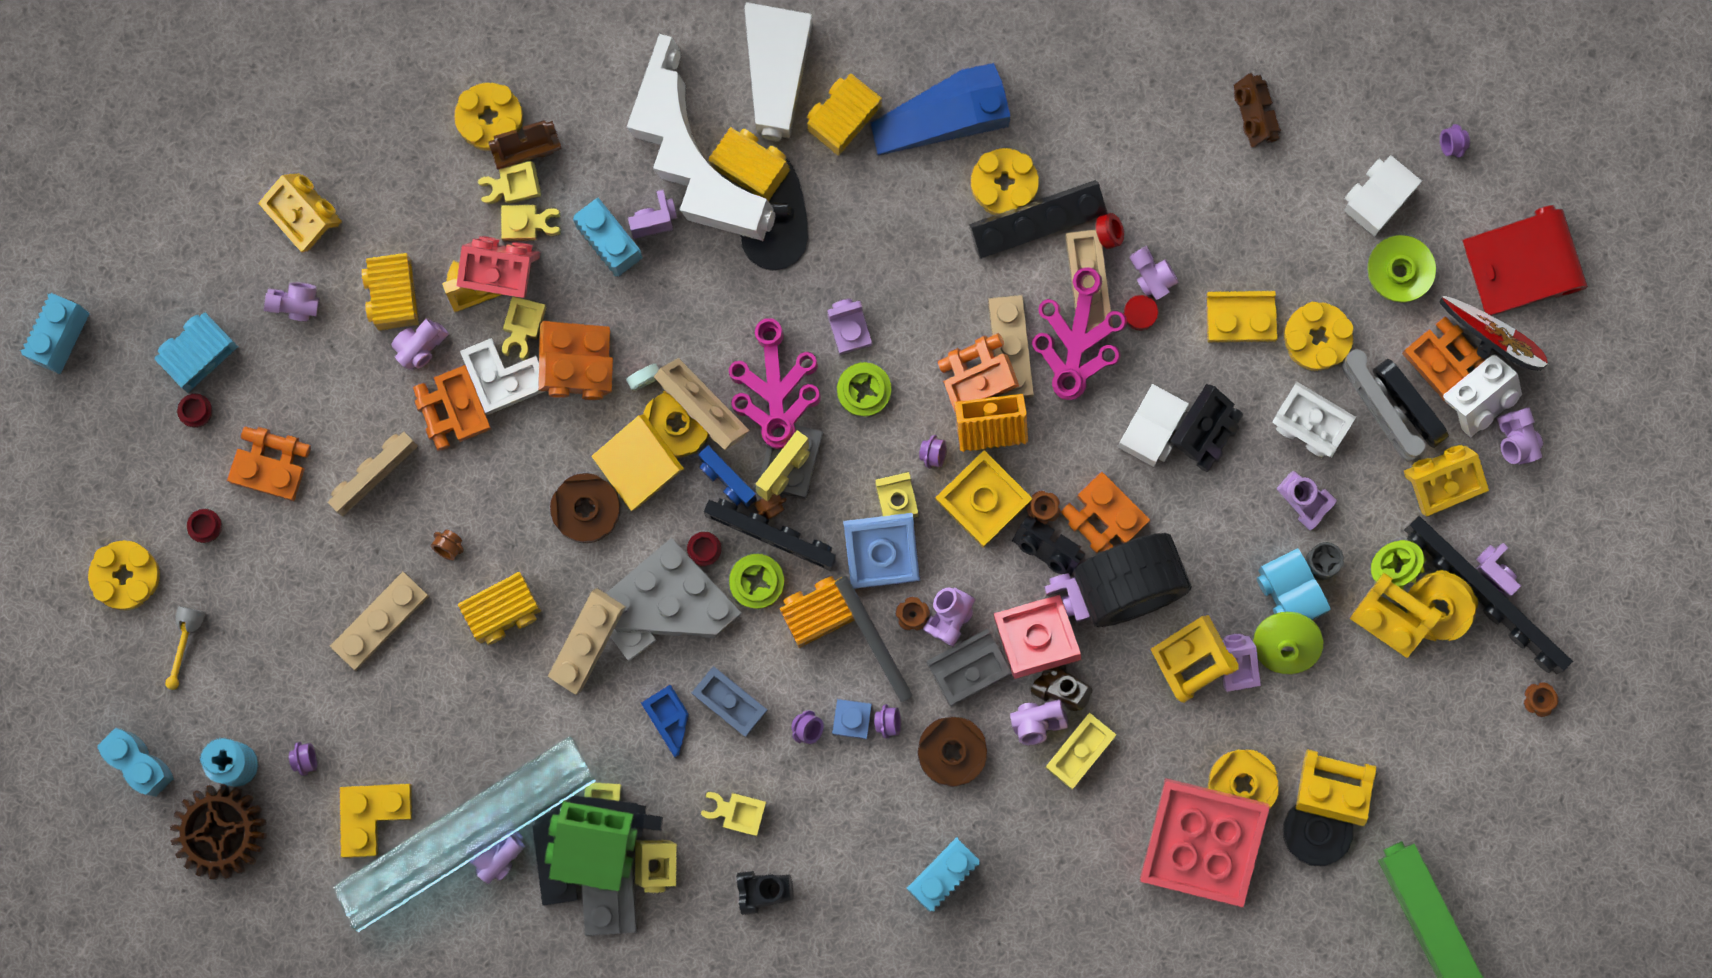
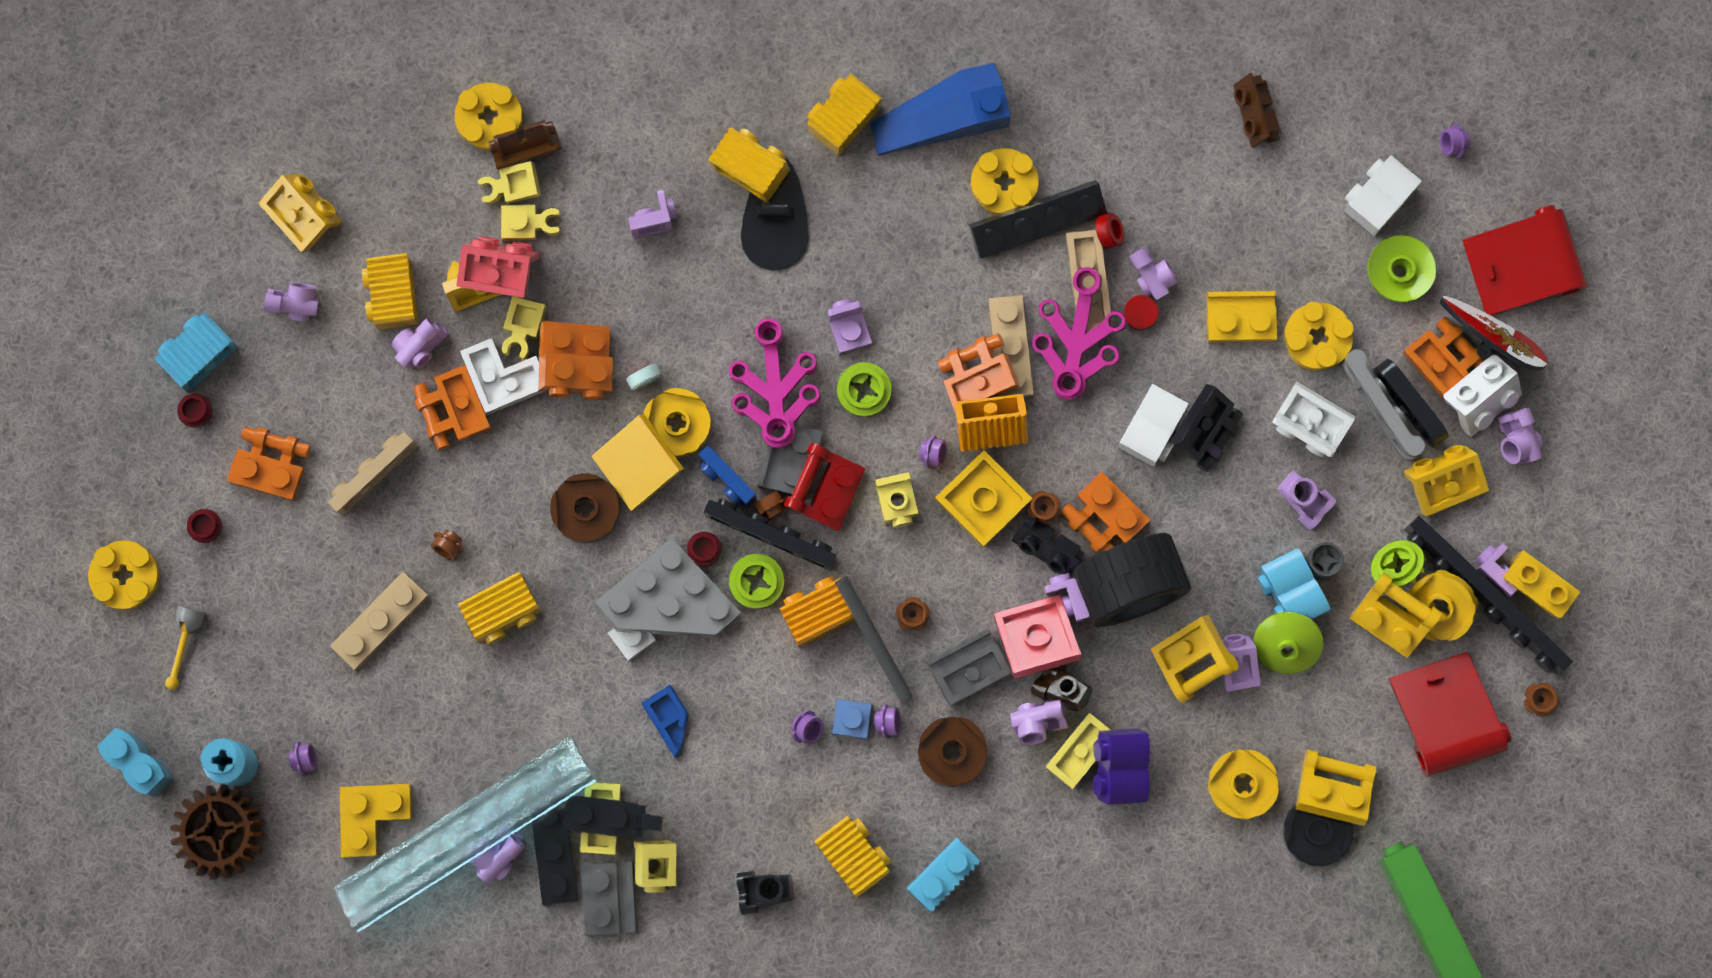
medium azure brick [20,293,90,374] -> none
bright green brick [545,801,637,891] -> none
tan plate [548,588,626,695] -> none
medium azure brick [573,198,643,276] -> none
white arch [627,34,775,241] -> none
tan plate [654,358,750,450] -> none
sand blue plate [692,666,768,737] -> none
light yellow plate [701,792,766,836] -> none
white slope [744,2,813,141] -> none
light yellow plate [755,430,810,501] -> none
light blue plate [843,513,920,589] -> none
lavender plate [923,587,975,647] -> none
coral plate [1140,778,1270,907] -> none
none -> red plate [784,443,866,531]
none -> yellow brick [814,816,892,898]
none -> dark purple brick [1093,728,1150,805]
none -> red door [1389,652,1511,777]
none -> yellow bracket [1503,550,1580,619]

